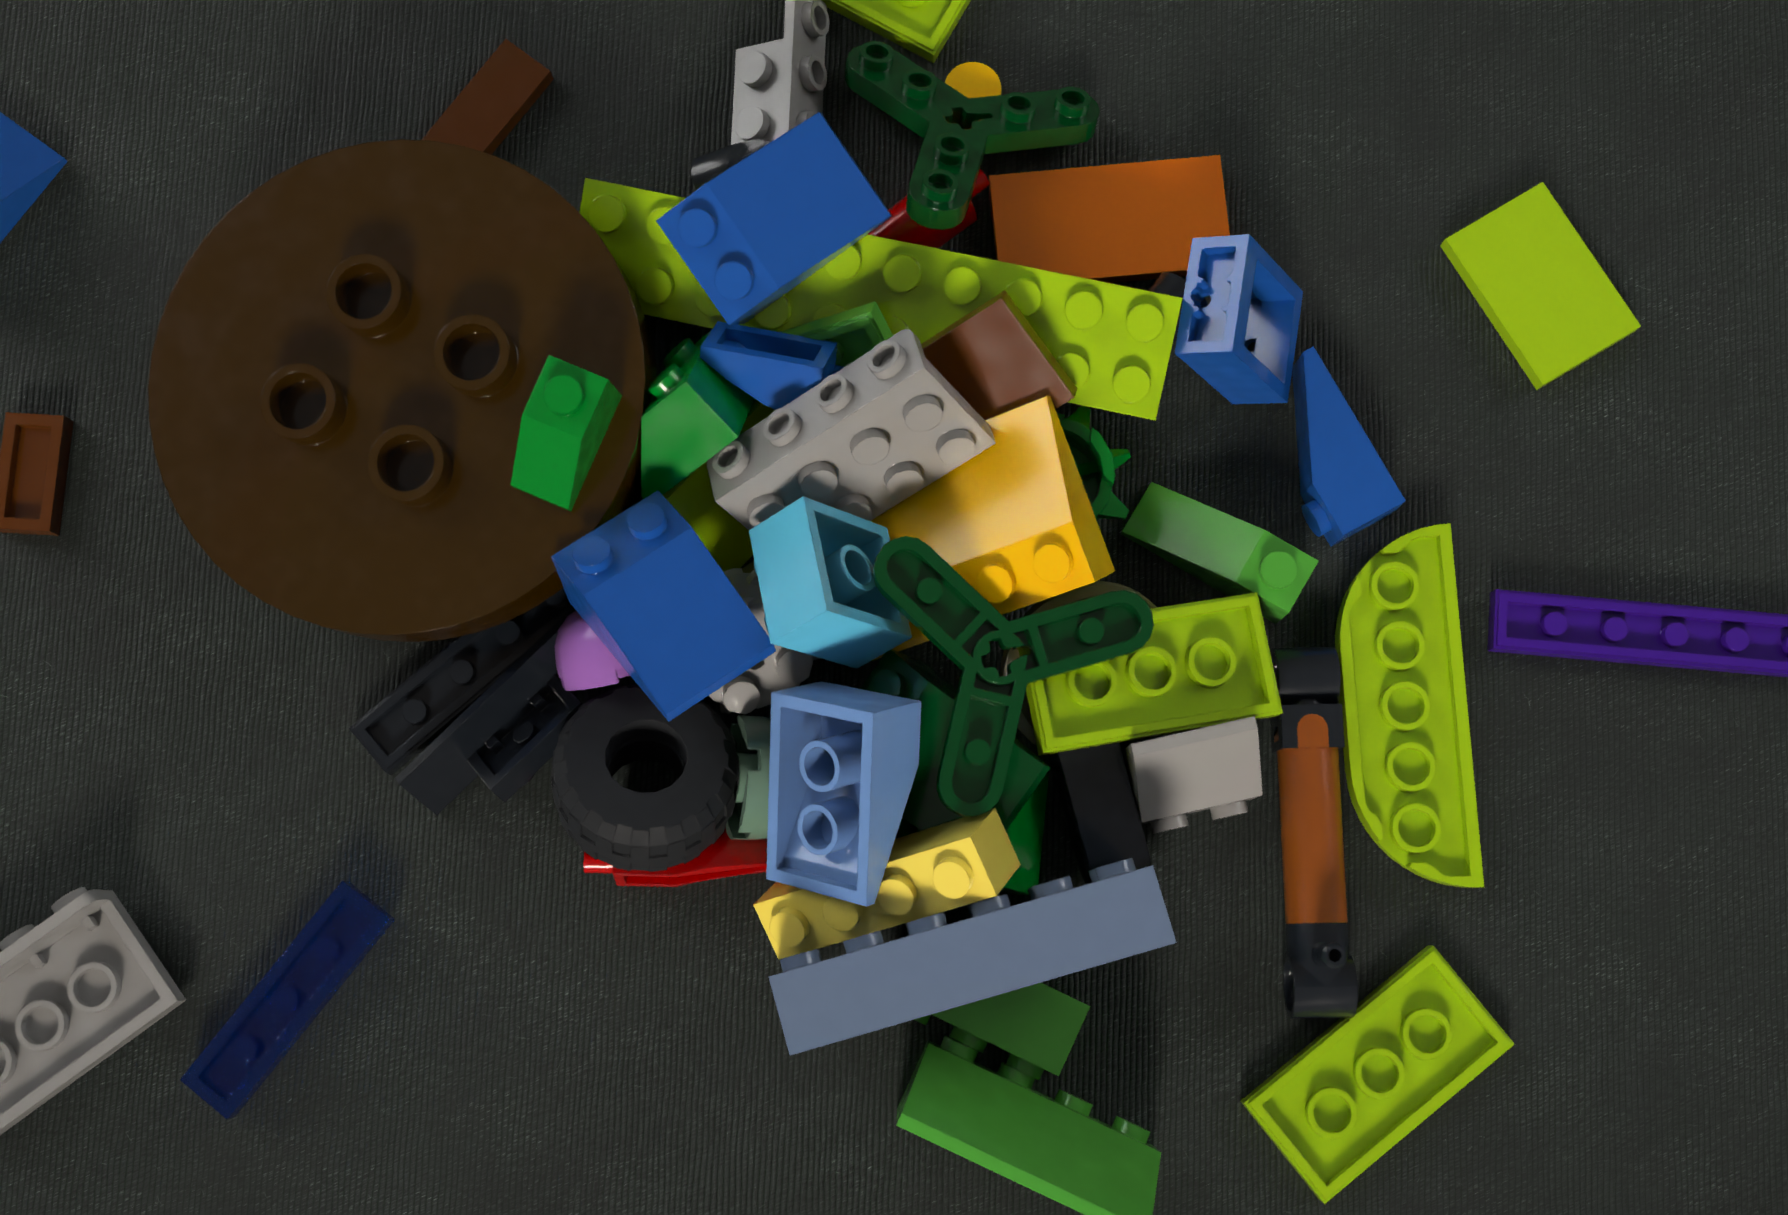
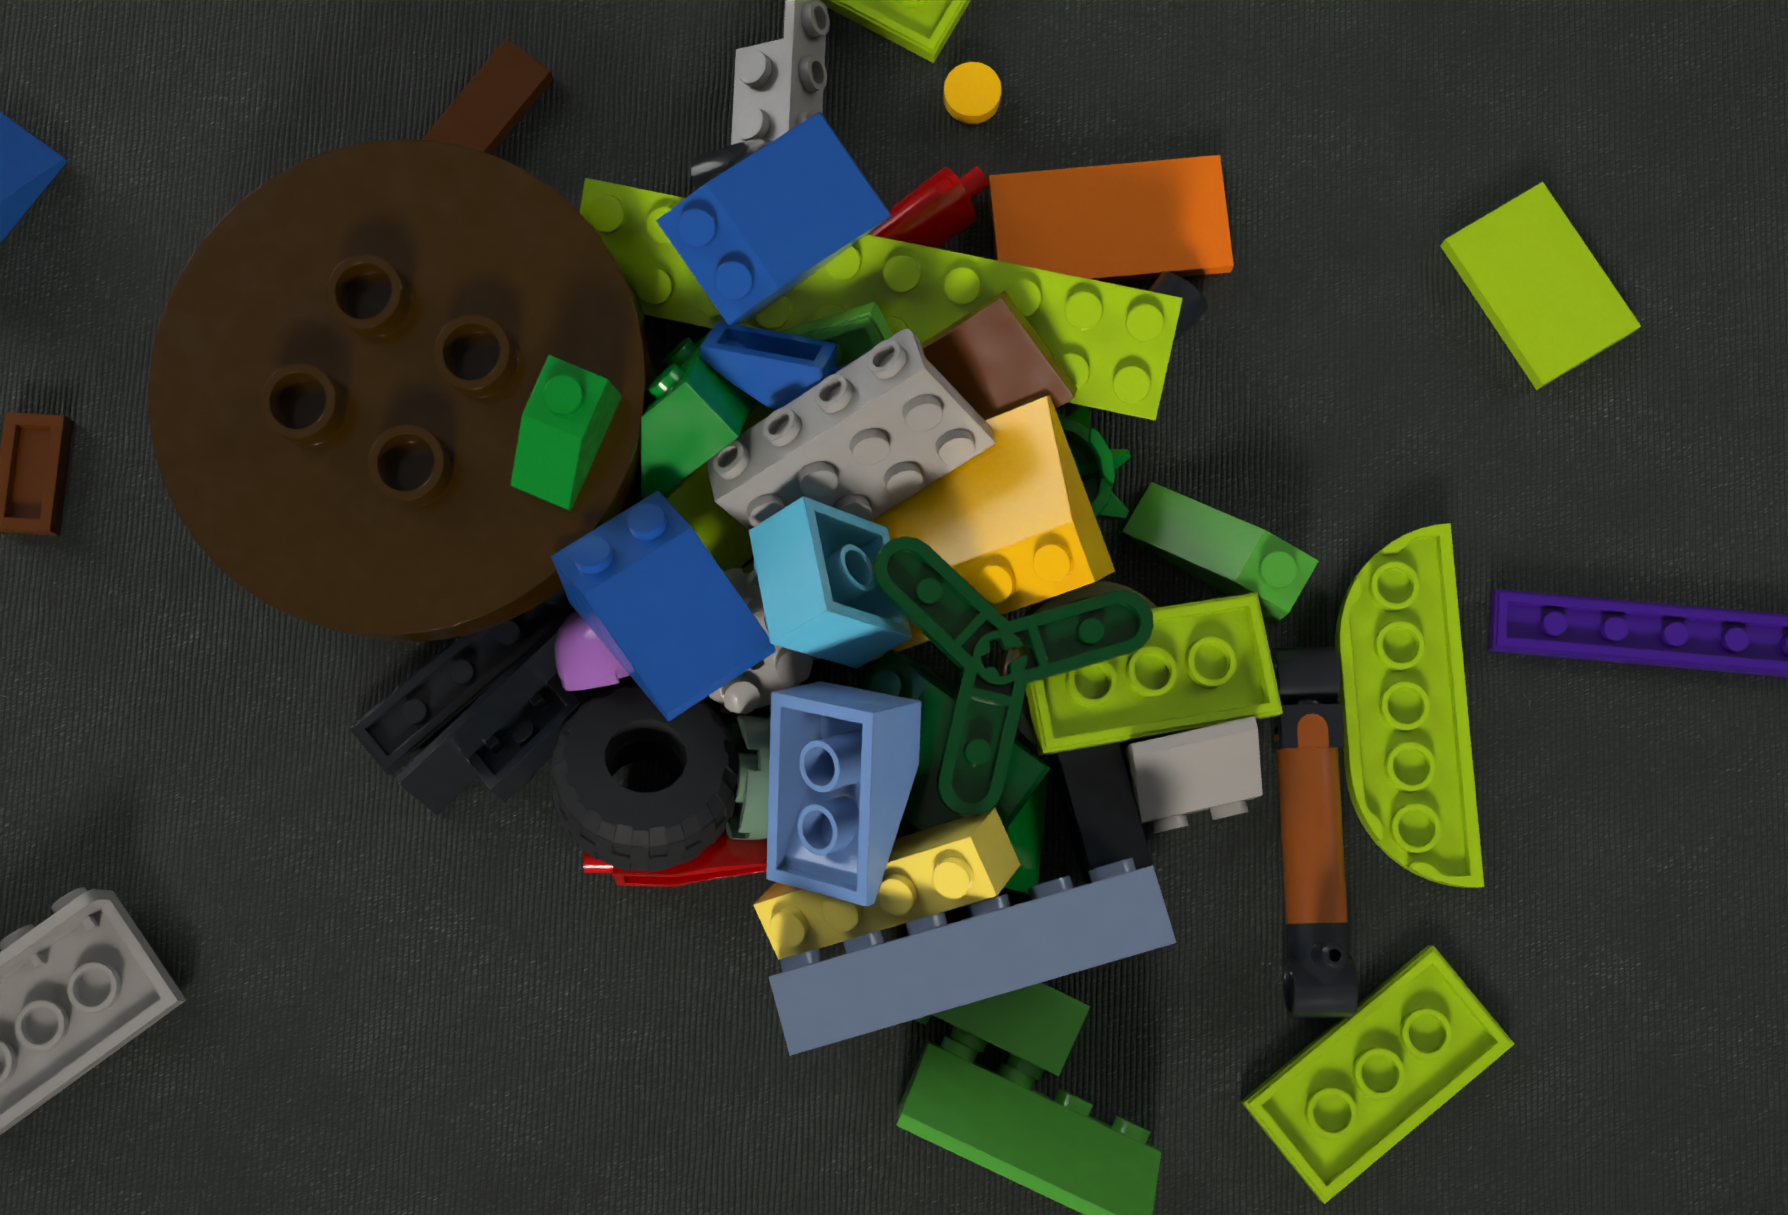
clear blue plate [180,881,395,1119] -> none
dark green piece [845,41,1100,230] -> none
blue window [1175,234,1303,404] -> none
blue slope [1292,346,1406,547] -> none

